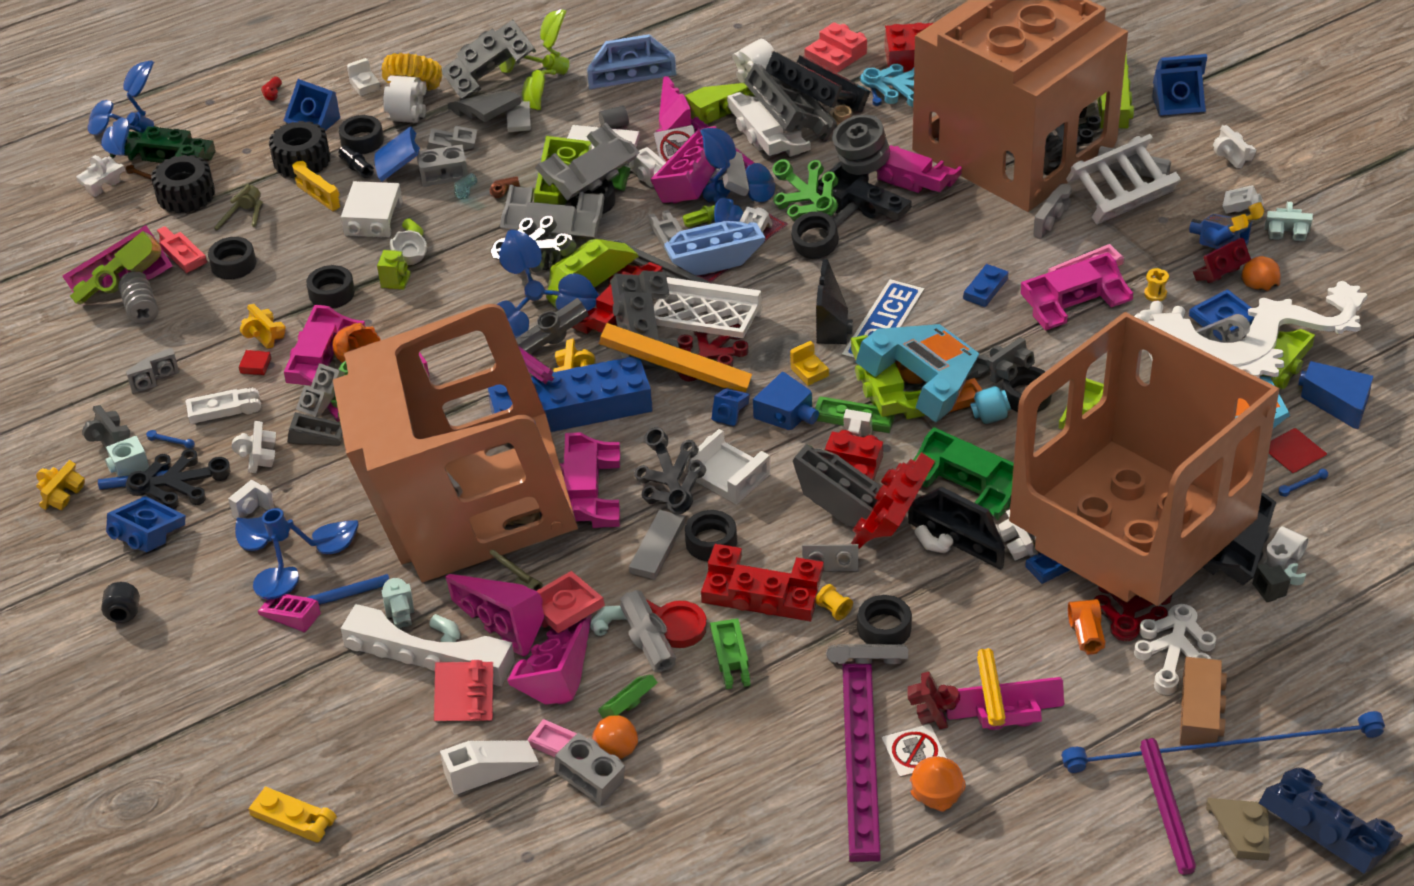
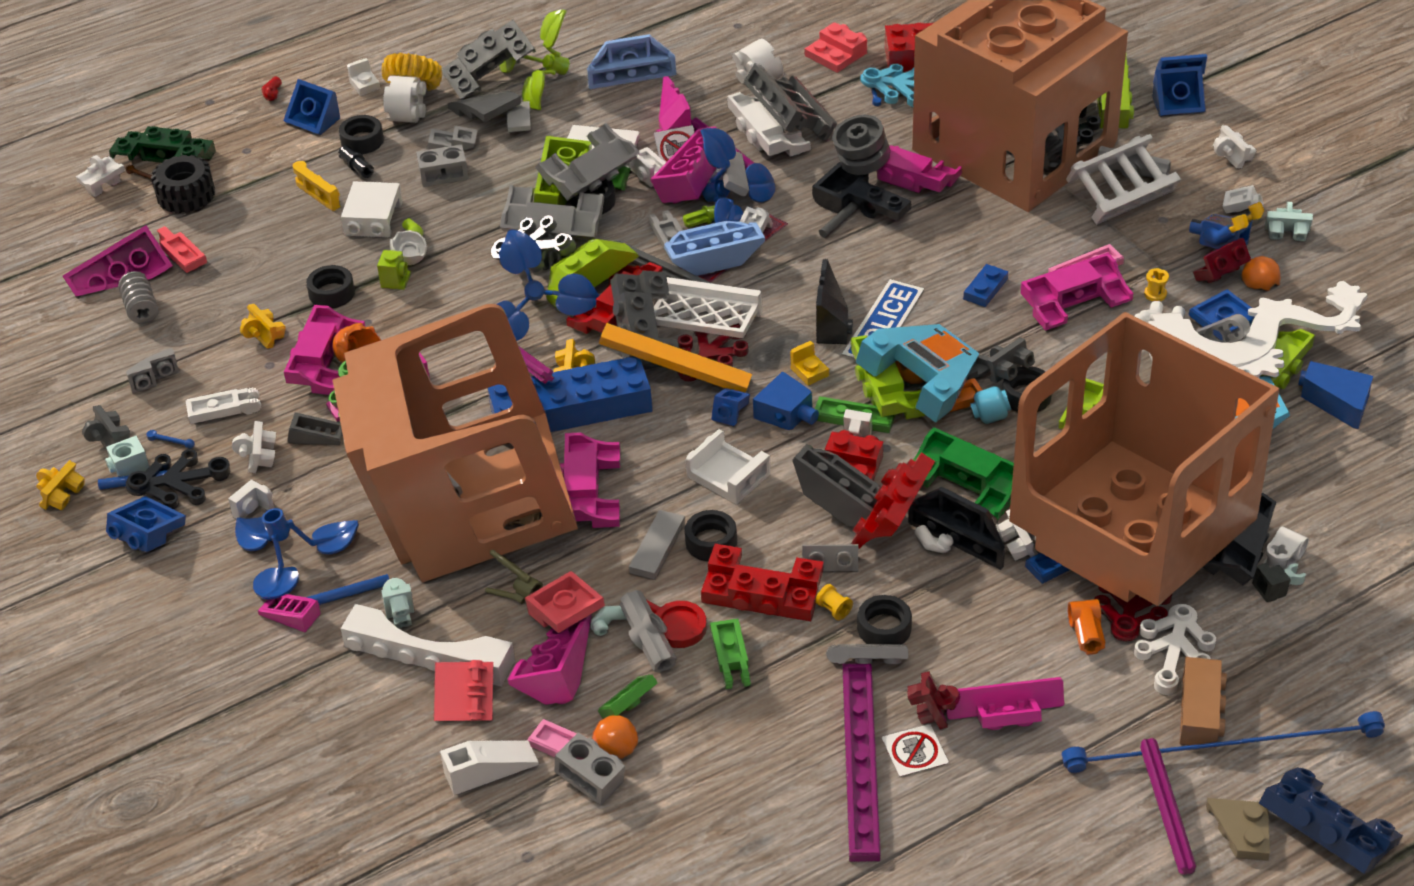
lime plate [70,231,161,305] -> none
blue plant [87,60,155,156] -> none
black head [101,582,140,623] -> none
black tyre [208,237,256,279] -> none
olive plant [214,184,263,230] -> none
red tile [239,350,272,375] -> none
yellow plate [248,786,337,842] -> none
black tyre [269,121,331,178] -> none
light grey slope [296,363,345,418] -> none
blue slope [374,126,420,182] -> none
light aqua arm [430,614,461,642] -> none
dark pink wedge [445,574,544,657] -> none
clear light blue arm [454,173,477,200] -> none
copper arm [490,176,520,198] -> none
dark grey piece [516,298,589,354] -> none
dark grey piece [599,106,629,129] -> none
black plant [634,427,706,514] -> none
lime slope [685,83,756,124] -> none
black fence [766,52,871,112] -> none
bright green plant [772,159,838,221] -> none
black tyre [791,212,839,259] -> none
tan plate [830,105,852,126] -> none
orange hair [910,756,966,812] -> none
yellow axle [977,648,1005,727] -> none
light grey hinge [1033,184,1072,239] -> none
red sticker [1269,428,1327,473] -> none
blue hinge [1278,469,1328,497] -> none

